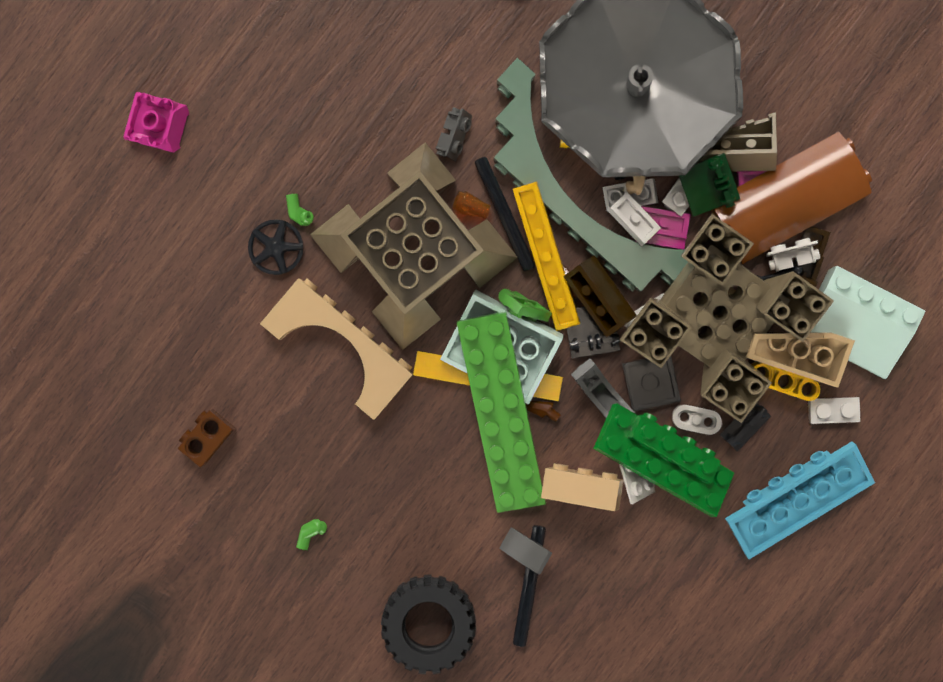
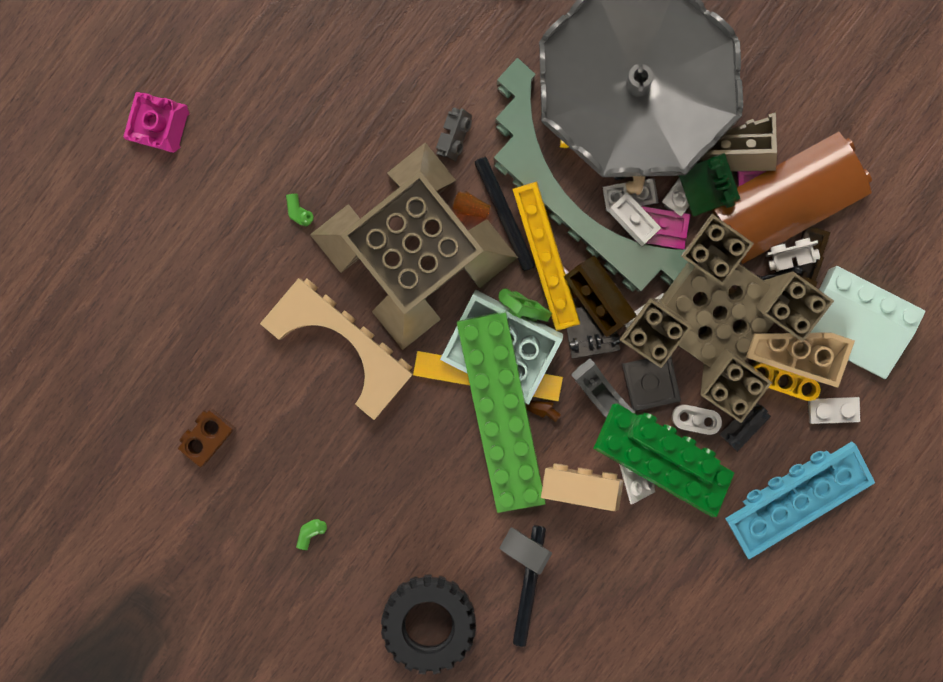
black wheel [248,219,304,275] -> none

